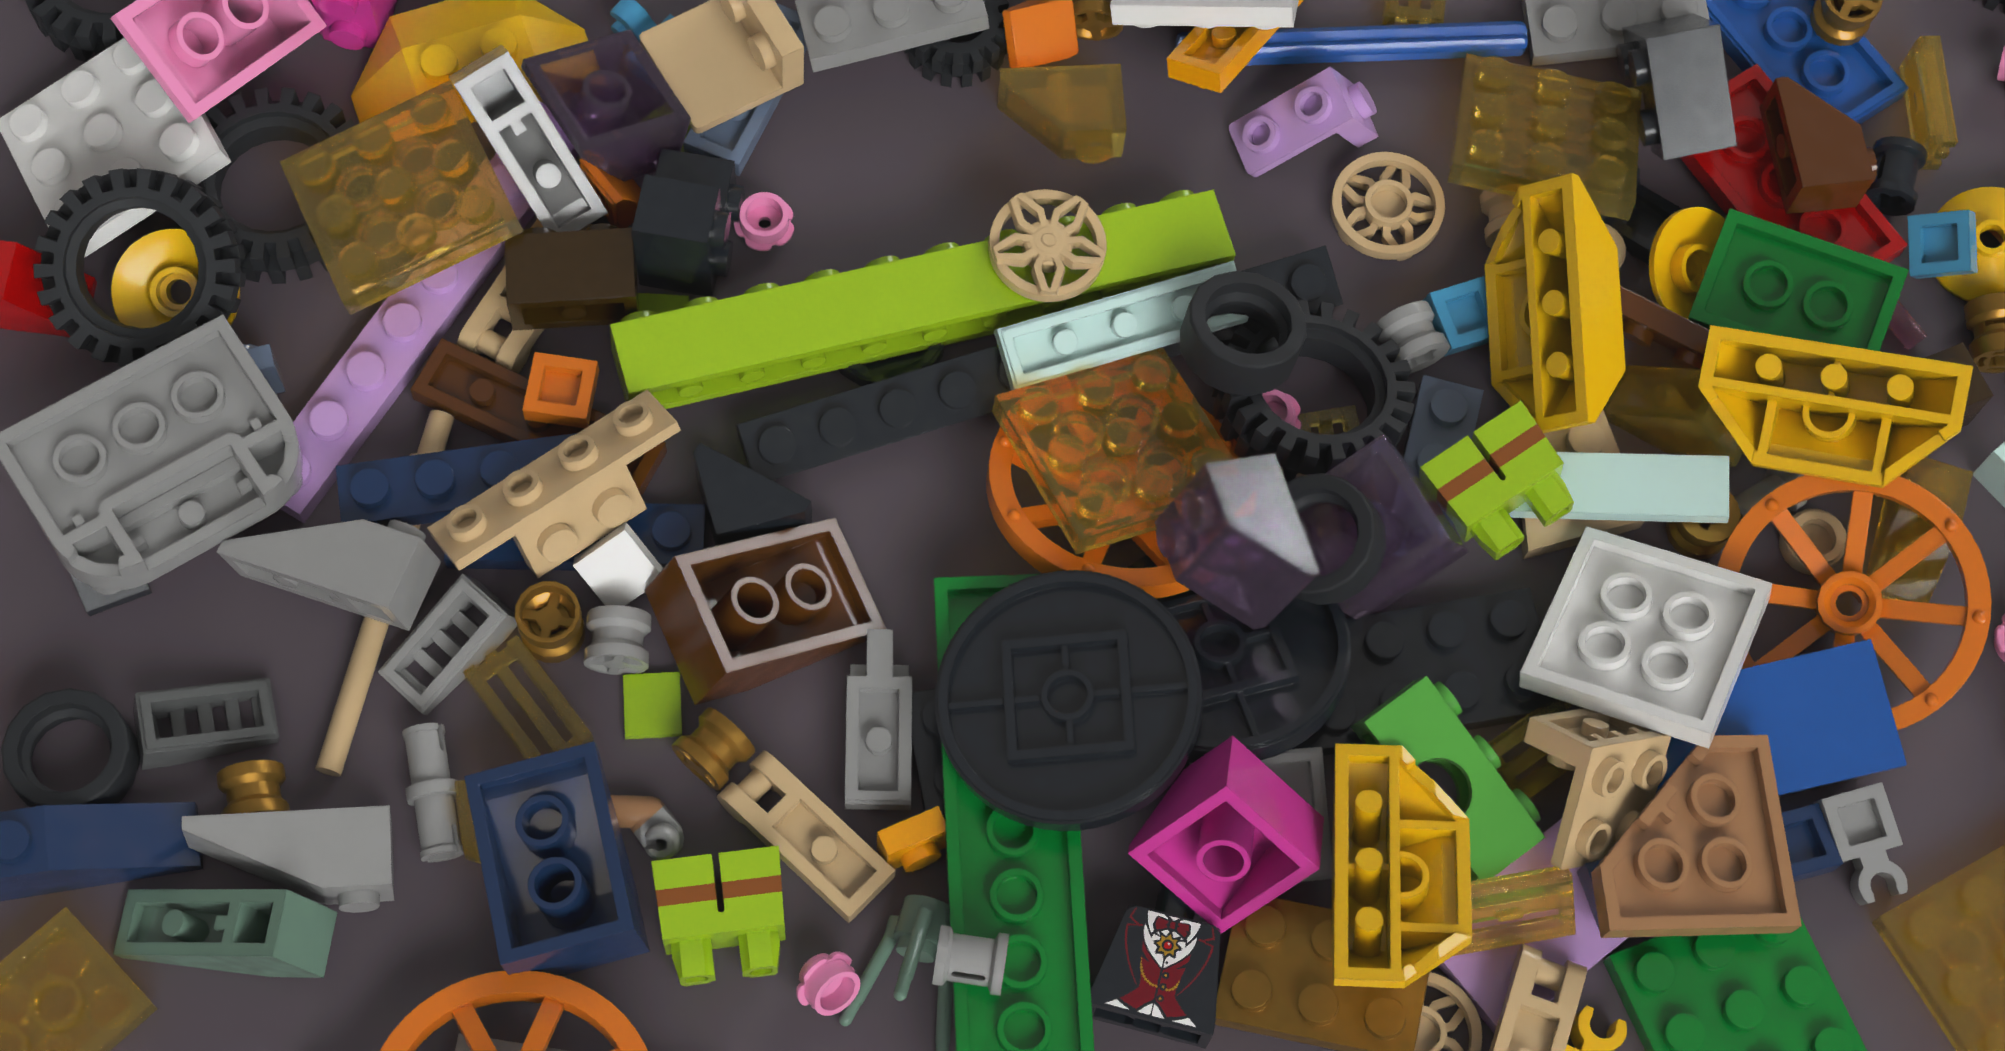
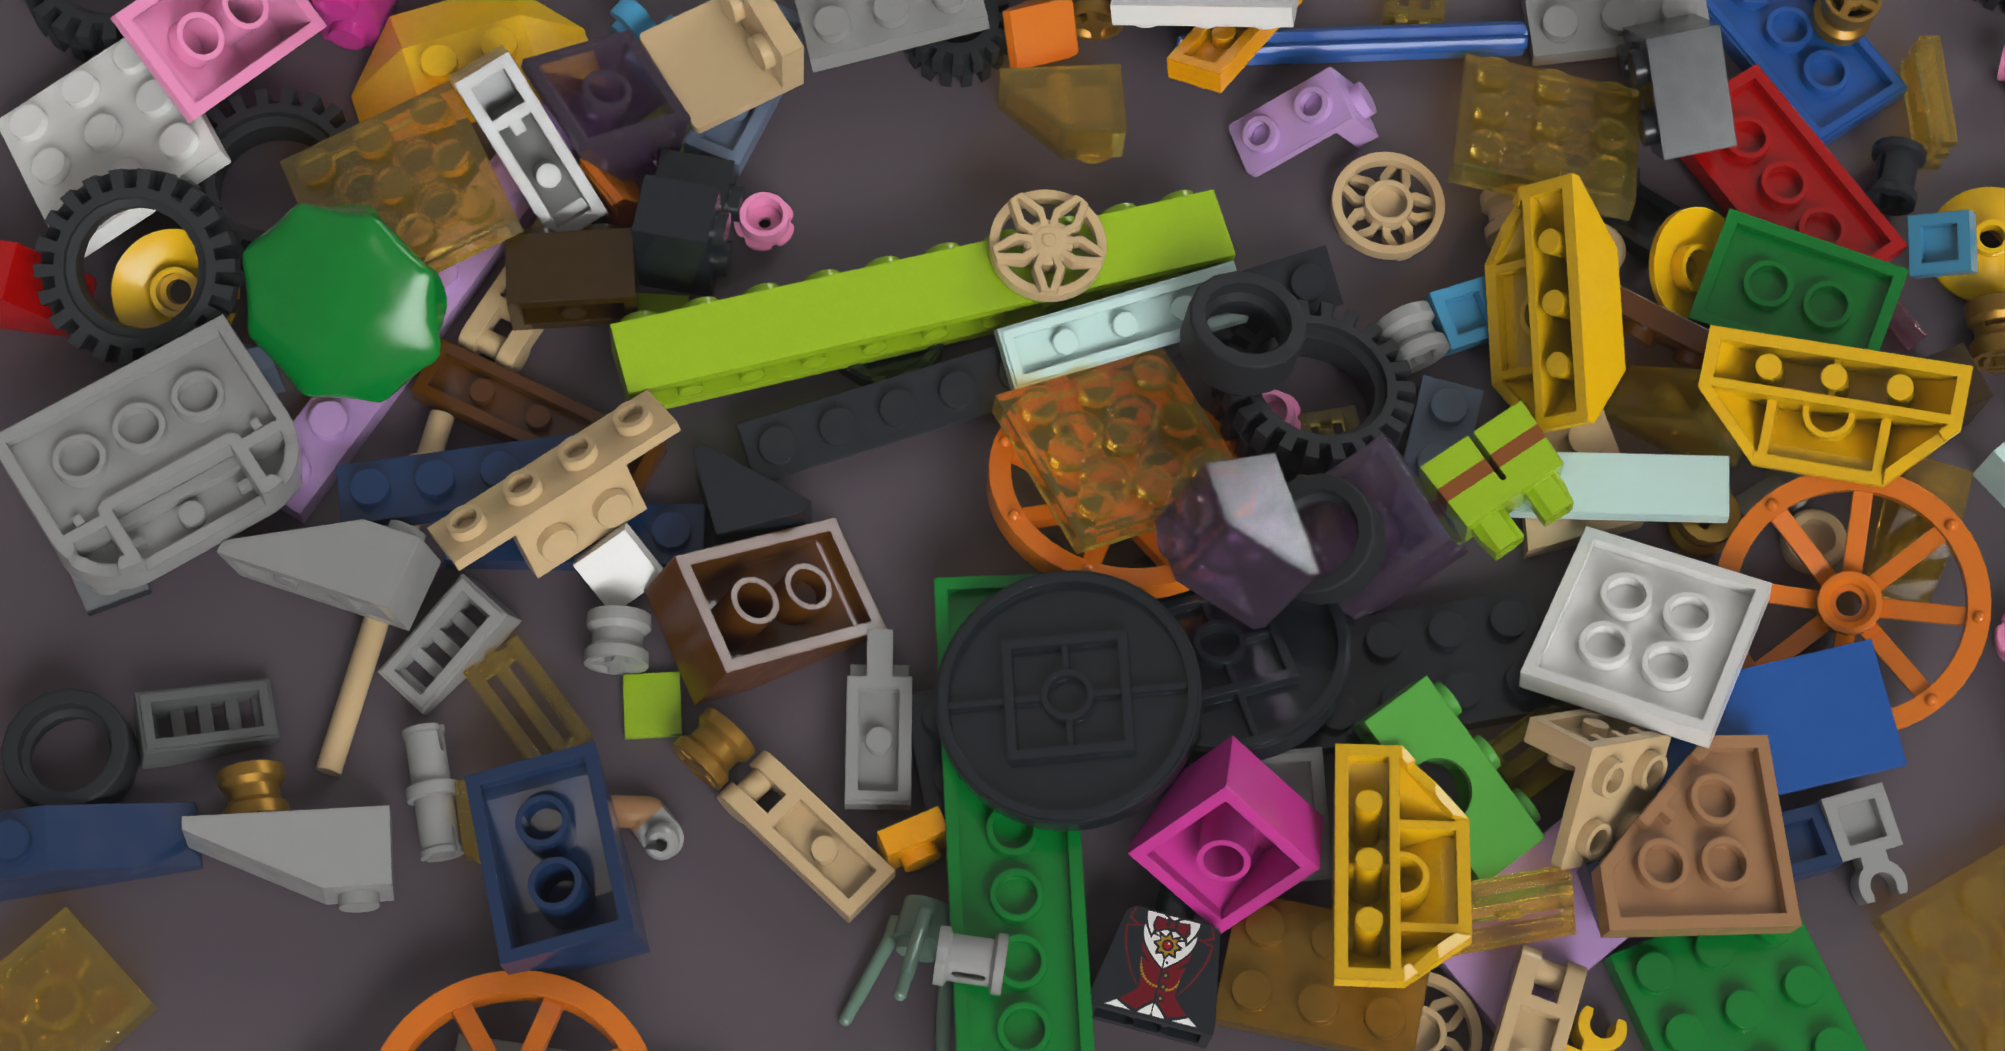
sand green slope [113,889,337,978] -> none
pearl gold wheel [515,581,585,663] -> none
orange plate [522,352,600,428] -> none
lime hips [651,845,786,986] -> none
bright pink plate [796,952,860,1016] -> none
reddish brown slope [1759,77,1877,214] -> none
none -> green piece [242,203,447,403]

